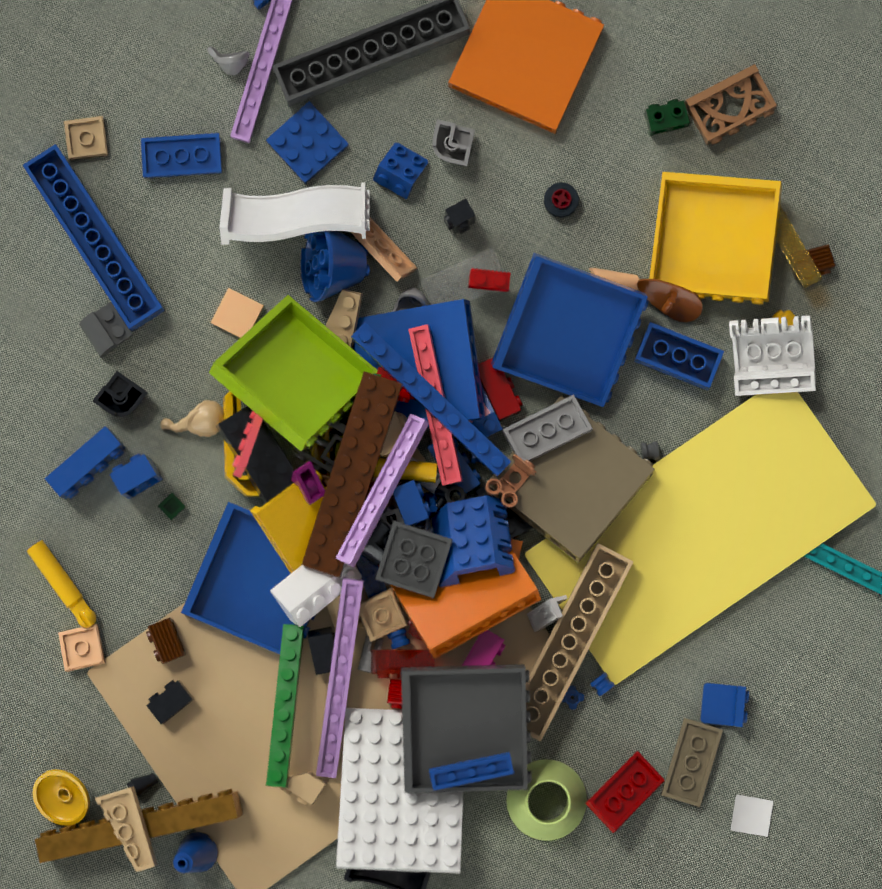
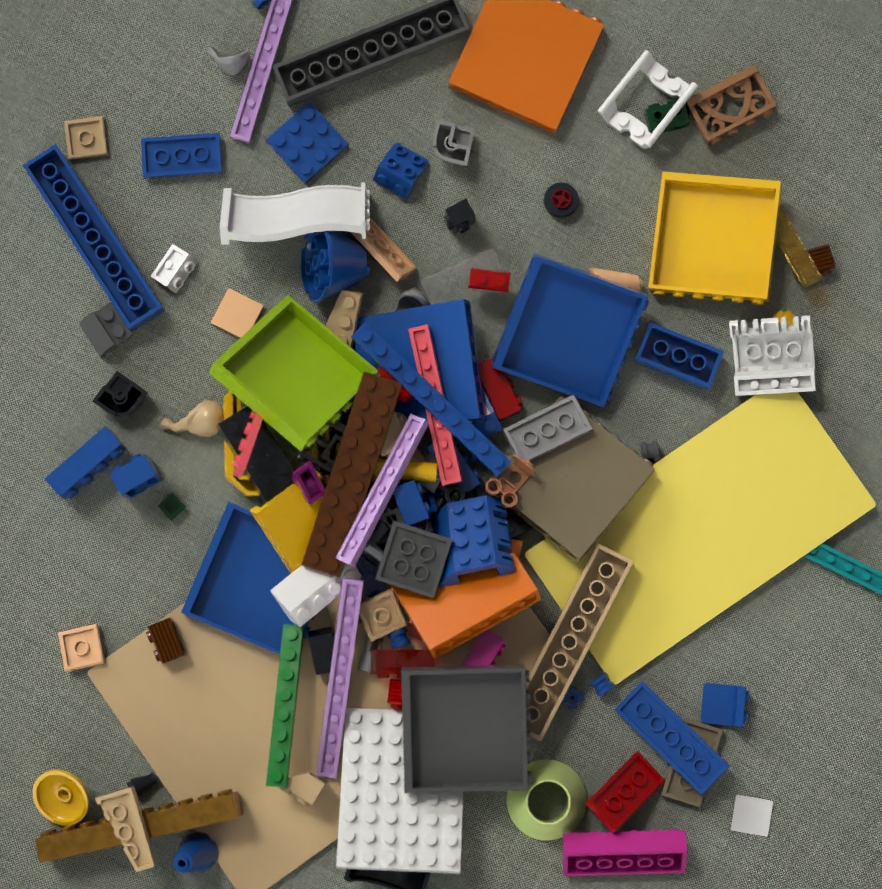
yellow piece [26,540,97,628] -> none
black brick [146,680,194,725] -> none
blue plate [429,752,514,791] -> none
white panel [527,595,568,632] -> none
dark orange shield [637,279,703,322] -> none
none -> white bracket [150,244,197,293]
none -> dark pink brick [562,829,687,876]
none -> white piece [597,50,698,149]
none -> blue plate [615,681,730,795]

